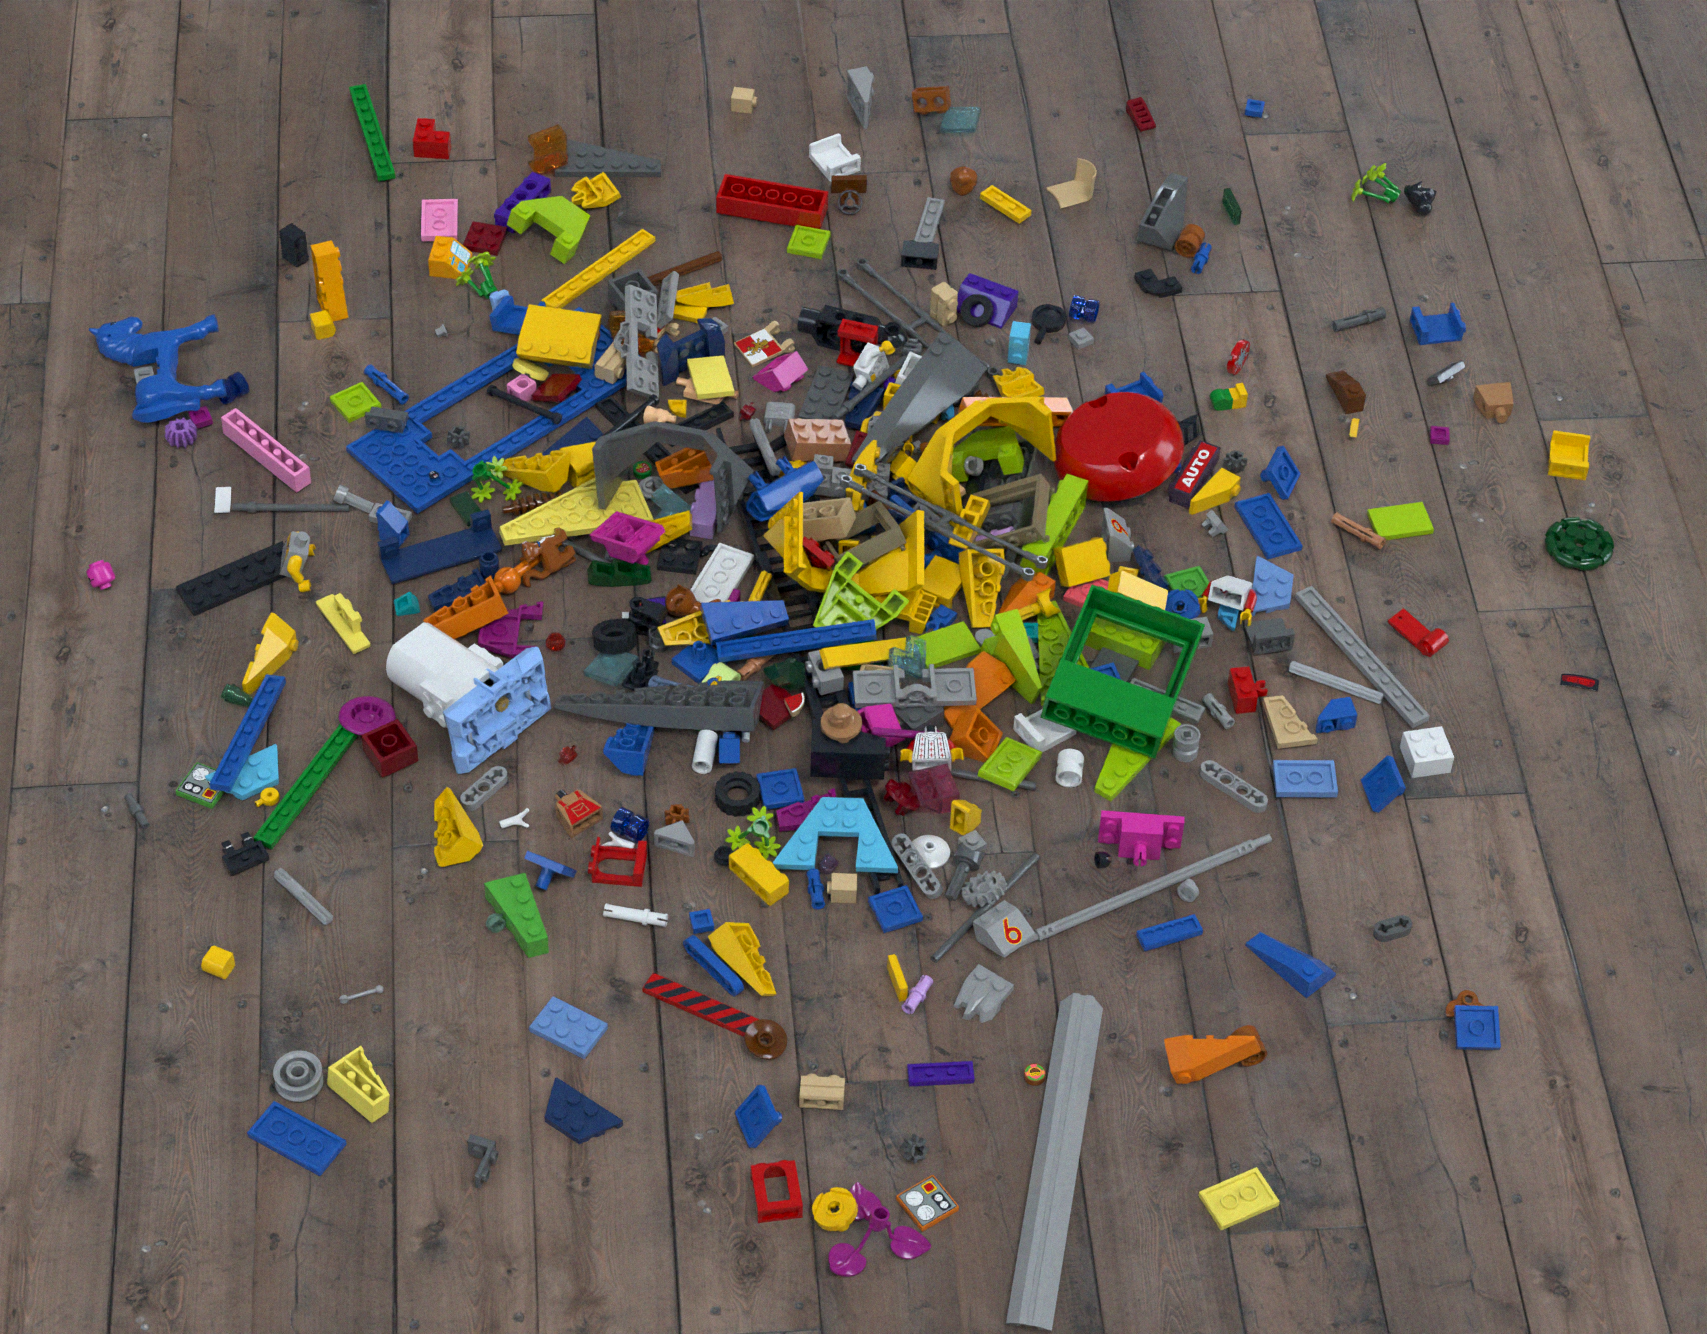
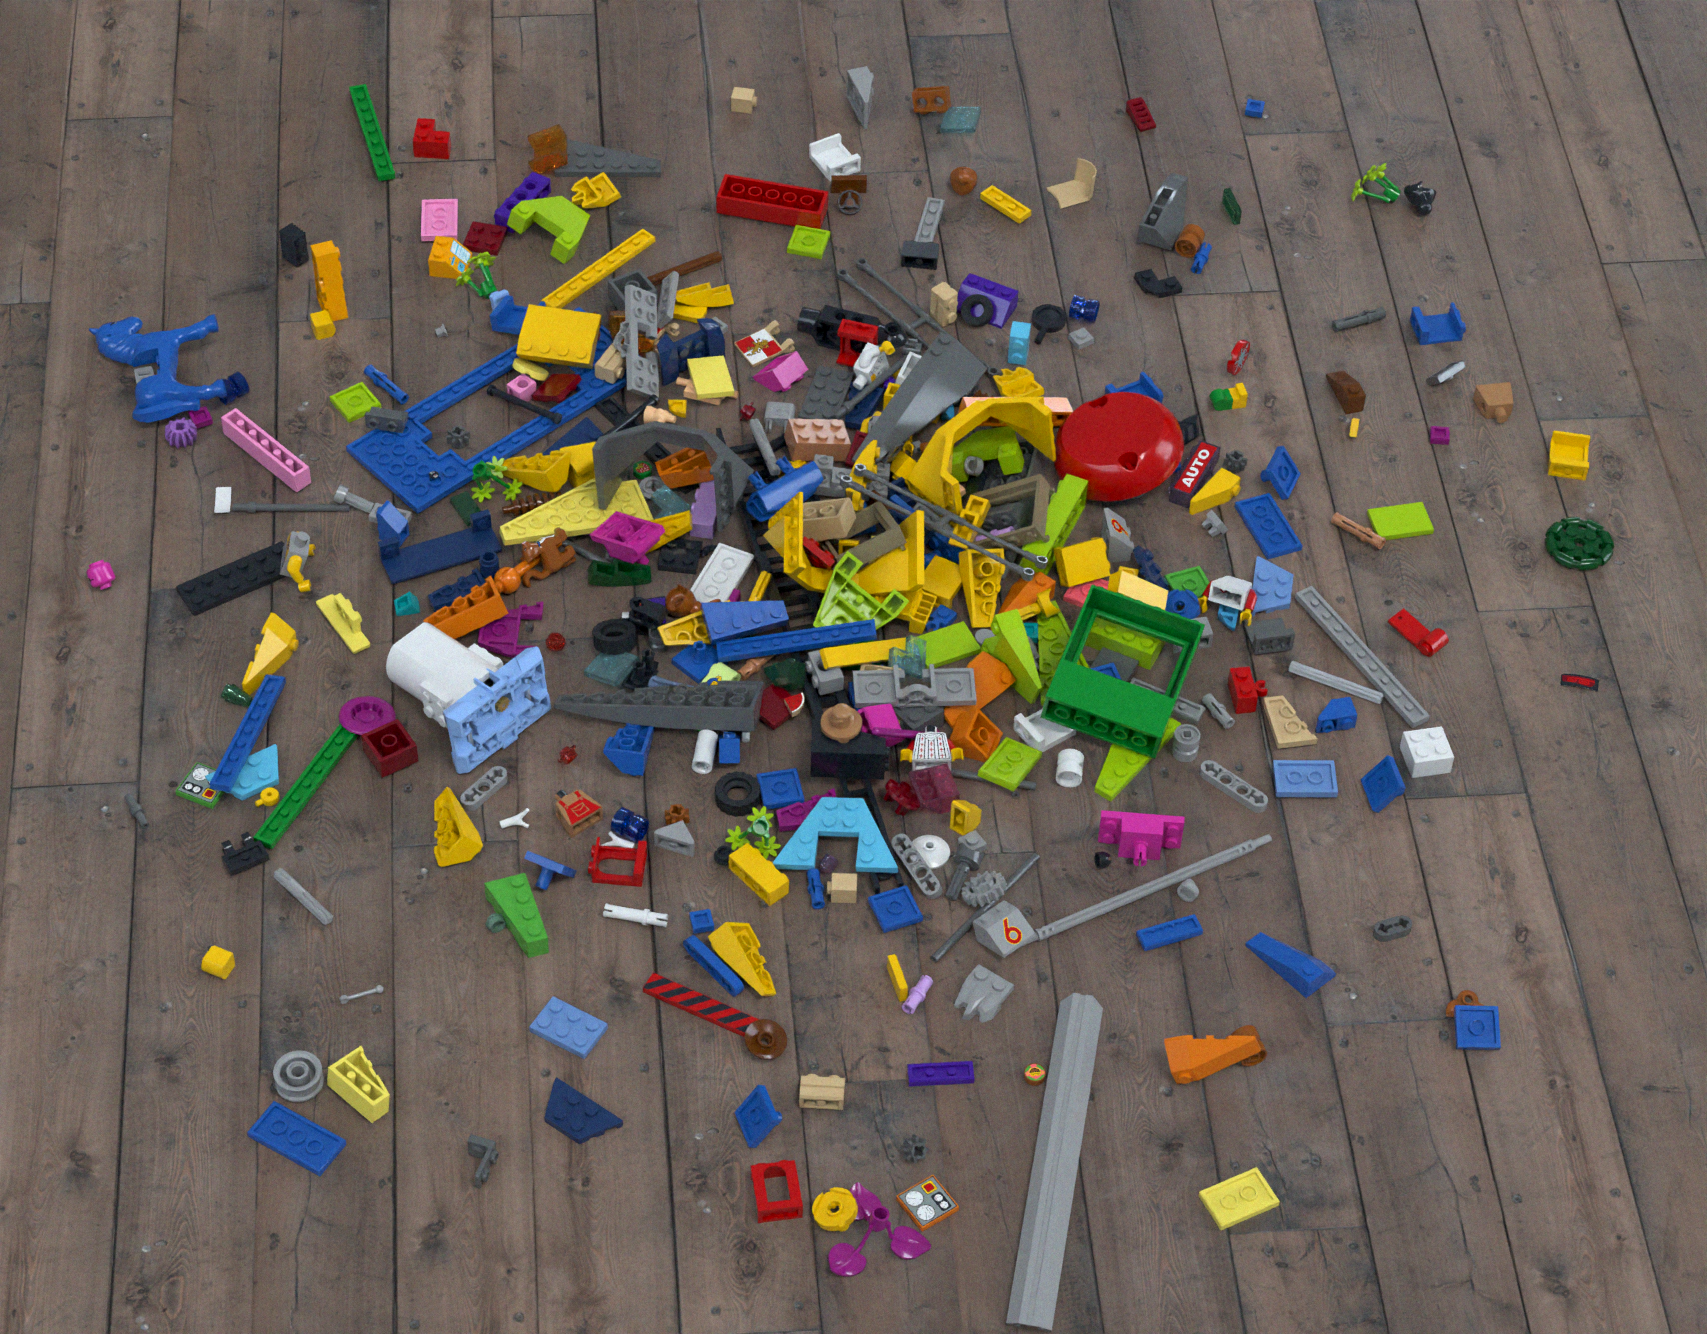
black tile [669,402,734,447] -> none

